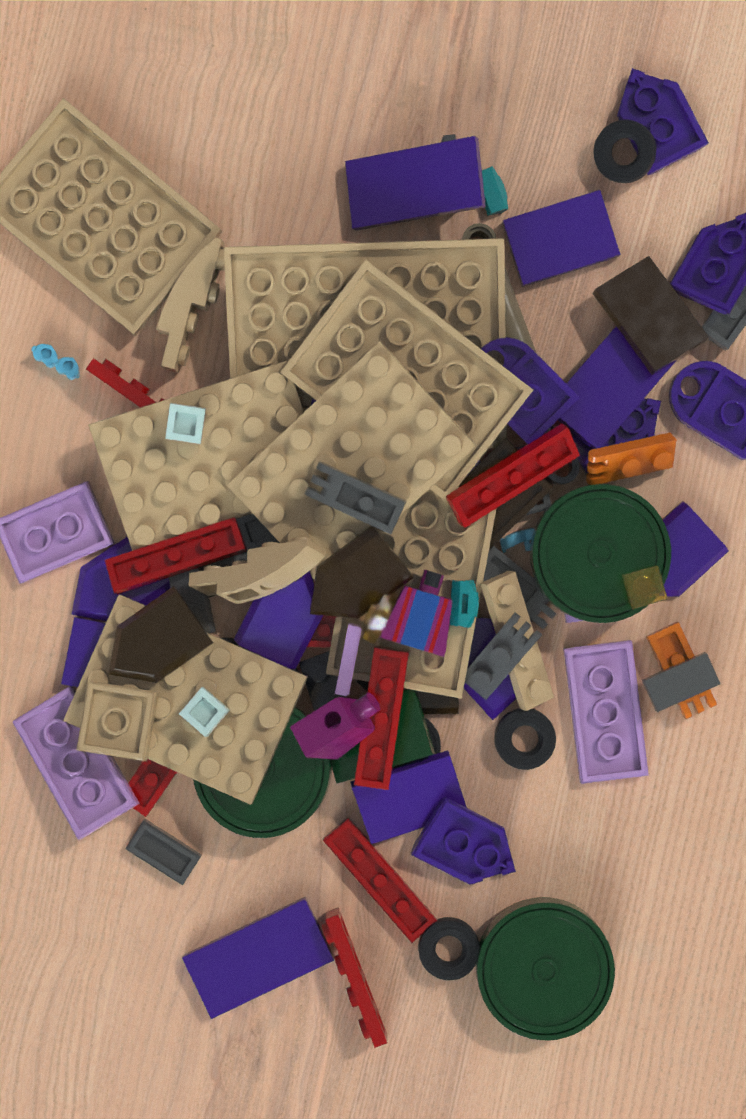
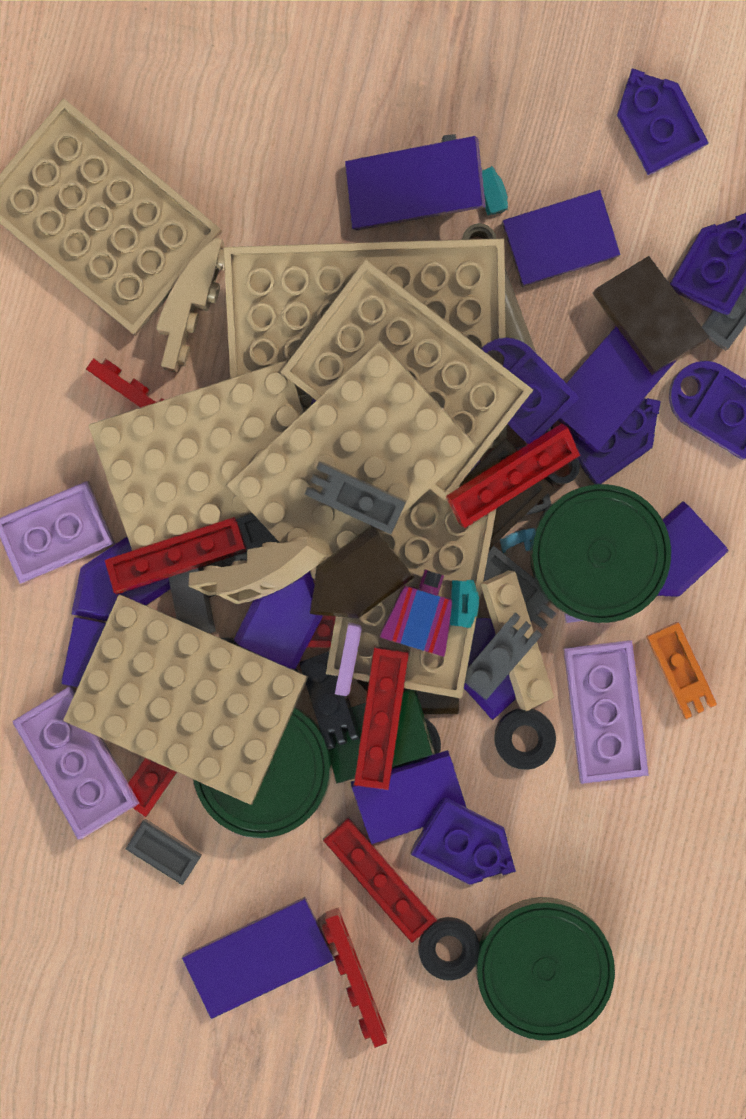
medium azure piece [31,344,80,380] -> none
tan tile [76,681,158,761] -> none
dark brown tile [108,586,214,683] -> none
light aqua plate [165,403,206,444] -> none
light aqua plate [179,687,230,737] -> none
magenta torso [290,693,380,760] -> none
clear yellow plate [362,594,397,644] -> none
orange hinge [586,433,677,485] -> none
black tyre [594,120,656,183] -> none
clear yellow plate [622,565,667,609] -> none
dark grey tile [642,652,720,712] -> none

